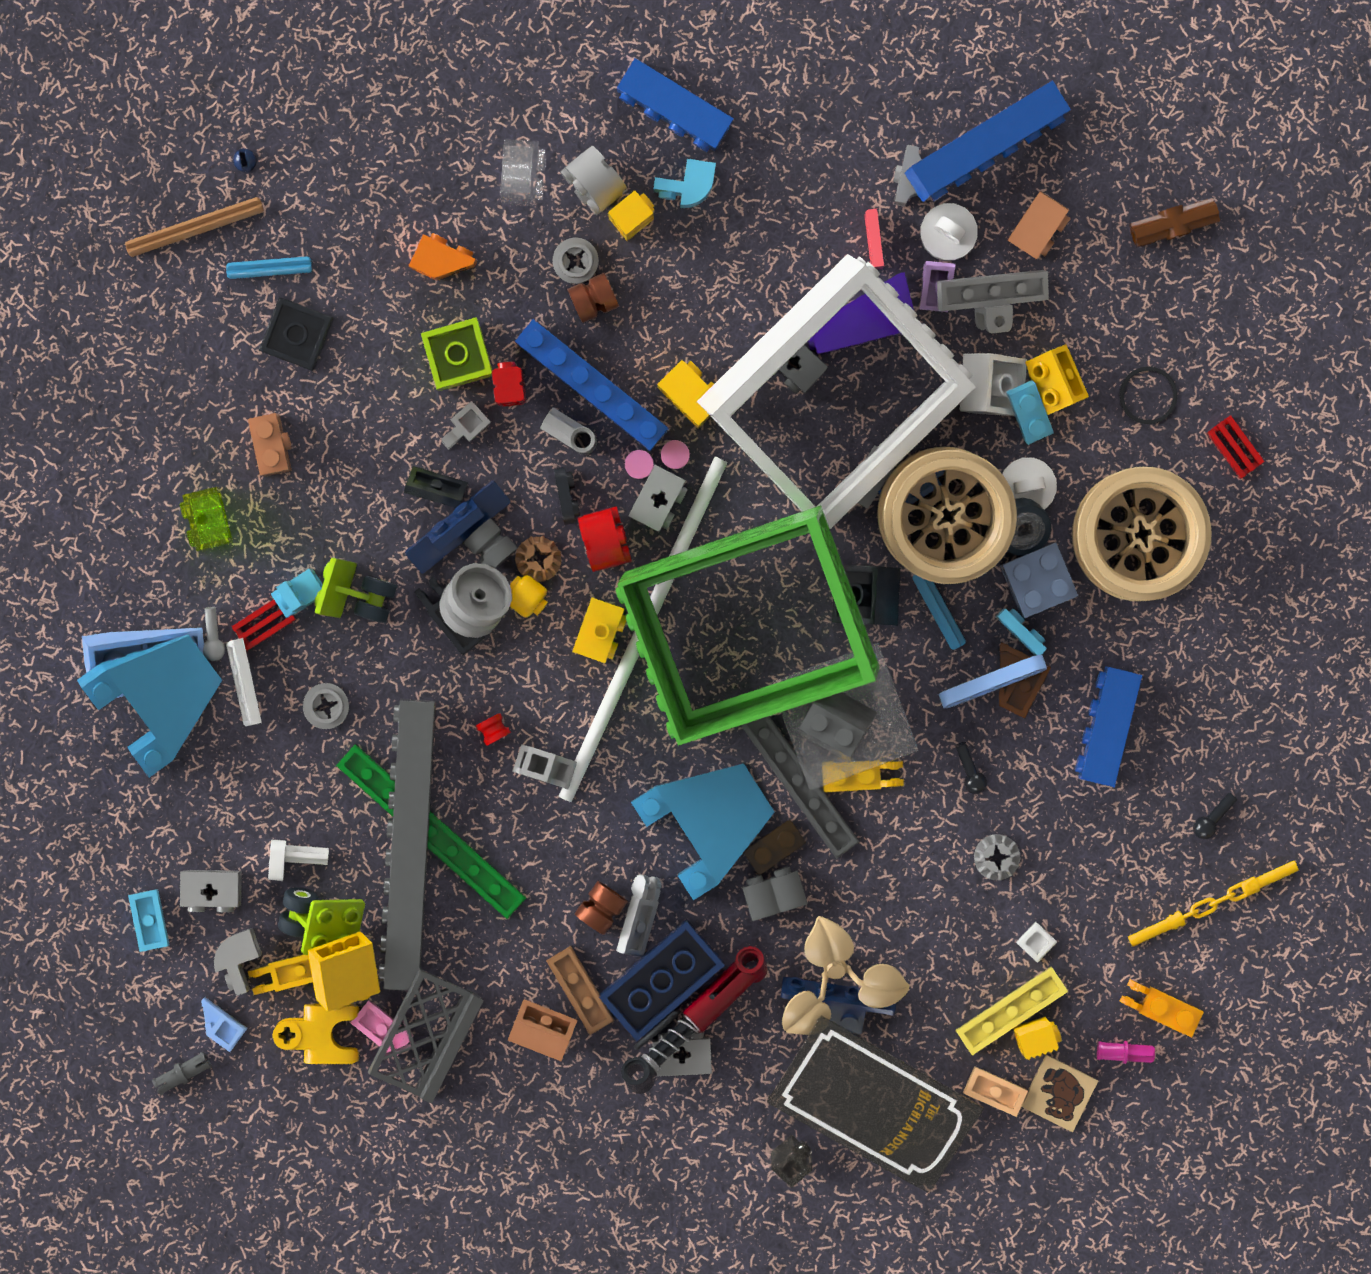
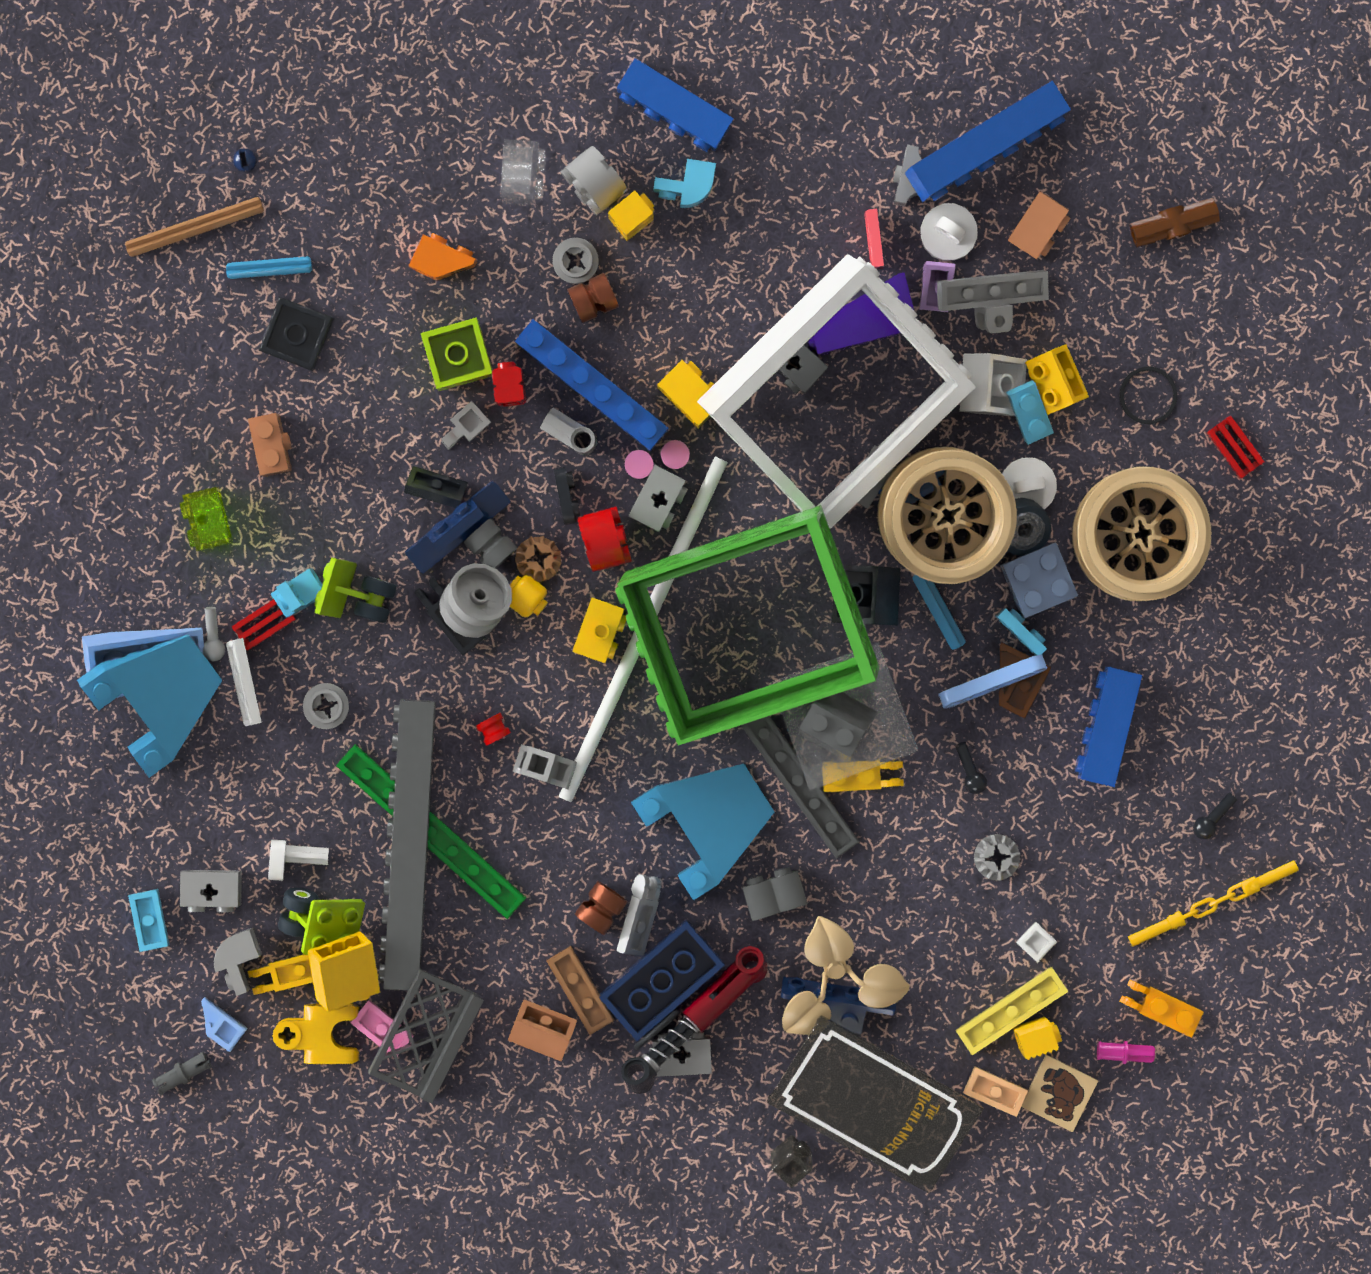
dark brown plate [743,819,806,876] -> none

